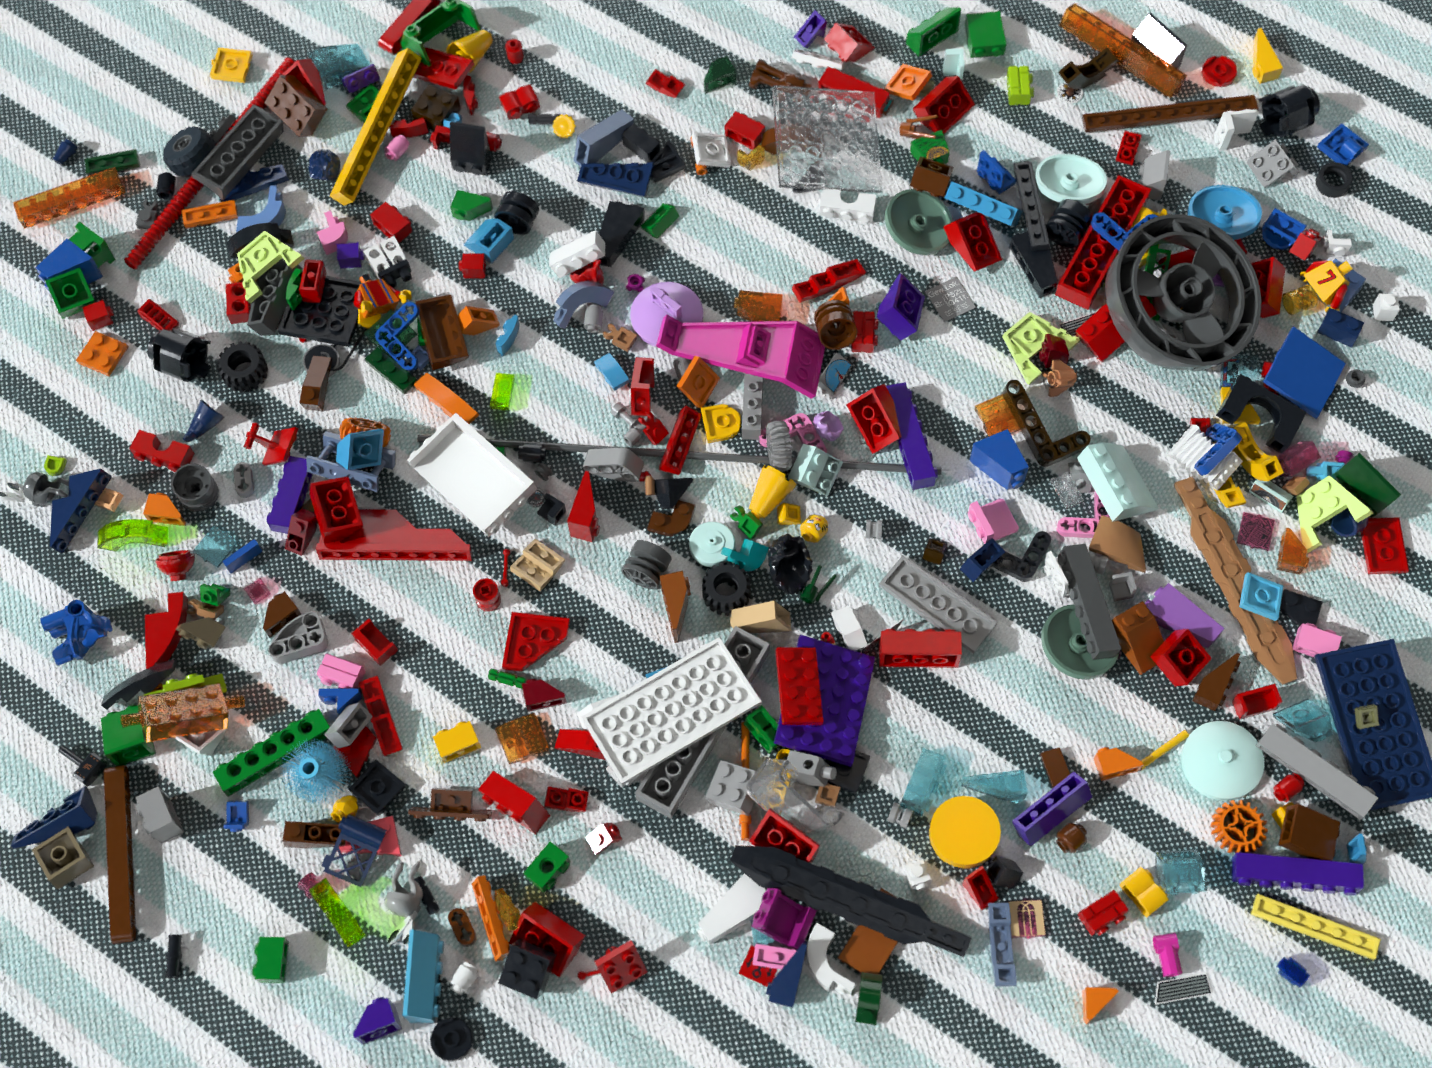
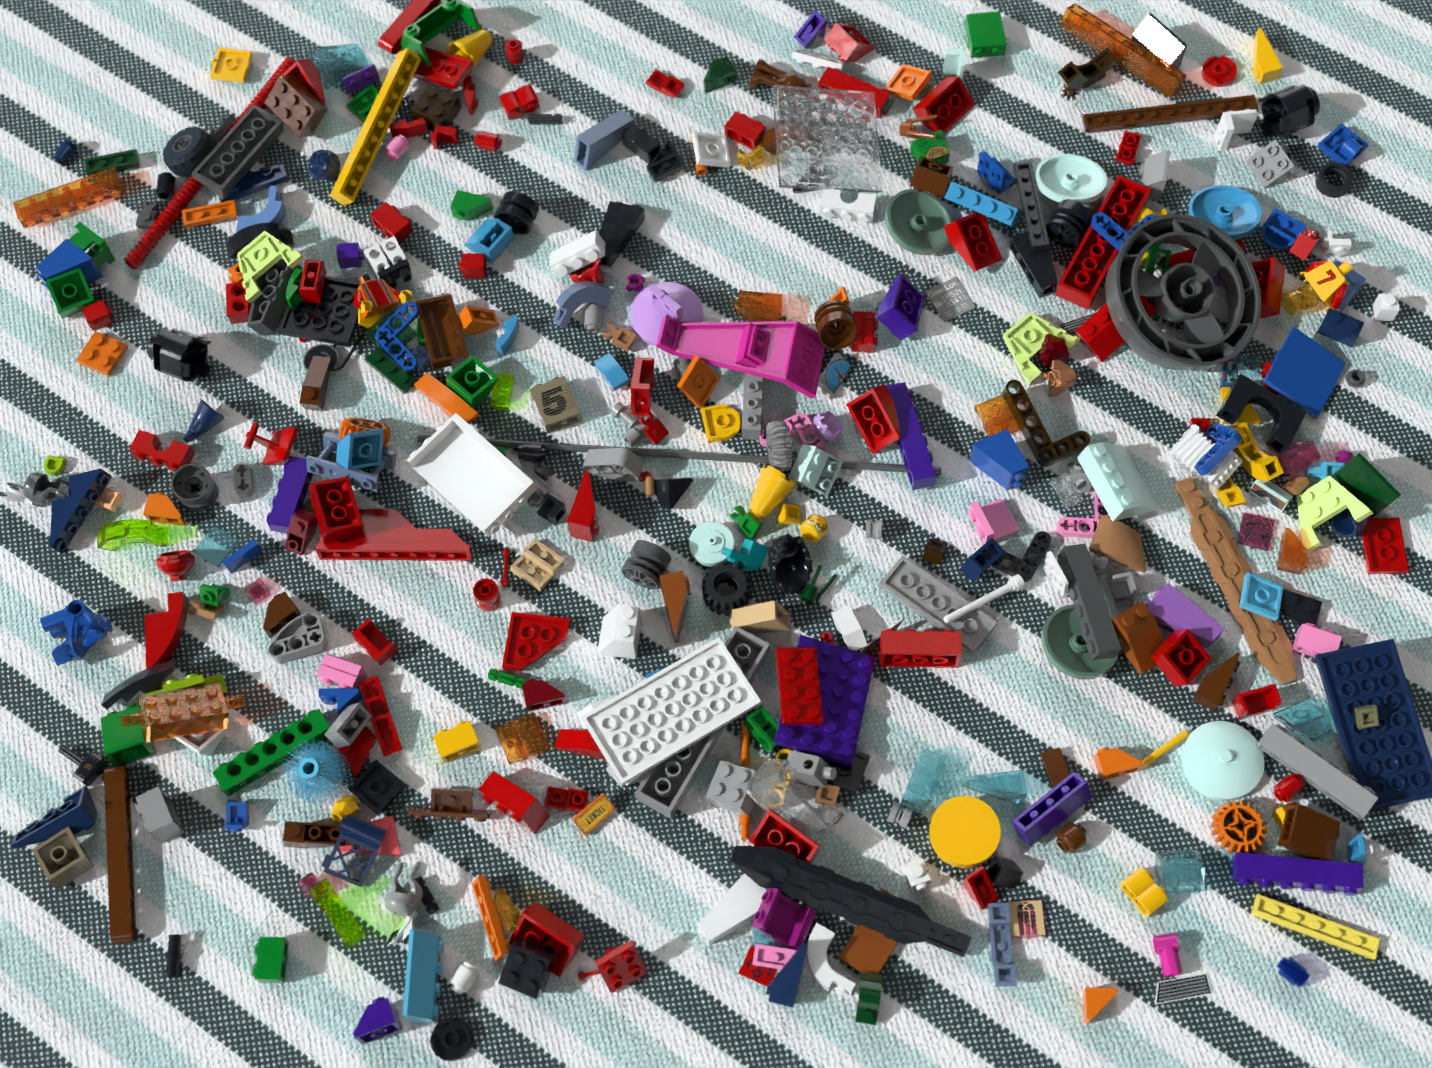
red slope [138,299,179,330] -> none
dark tan slope [176,617,226,650] -> none
black tyre [217,341,268,392] -> none
bright pink brick [317,210,348,255] -> none
dark azure piece [443,113,462,128] -> none
reddish brown beam [448,908,477,947] -> none
black slope [450,122,492,175] -> none
green brick [523,841,571,893] -> none
yellow piece [552,114,576,139] -> none
dark blue wing [577,162,654,198] -> none
bracket [585,822,622,854] -> none
green slope [640,203,679,239] -> none
reddish brown plate [647,500,696,537] -> none
red slope [658,406,702,475] -> none
red slope [791,259,866,303] -> none
green slope [906,7,961,57] -> none
lime brick [1006,66,1034,105] -> none
red brick [1078,890,1129,936] -> none
none -> green slope [446,355,499,410]
none -> dark tan panel [530,376,582,434]
none -> tile [572,793,616,836]
none -> white slope [597,603,642,659]
none -> white piece [943,574,1025,623]

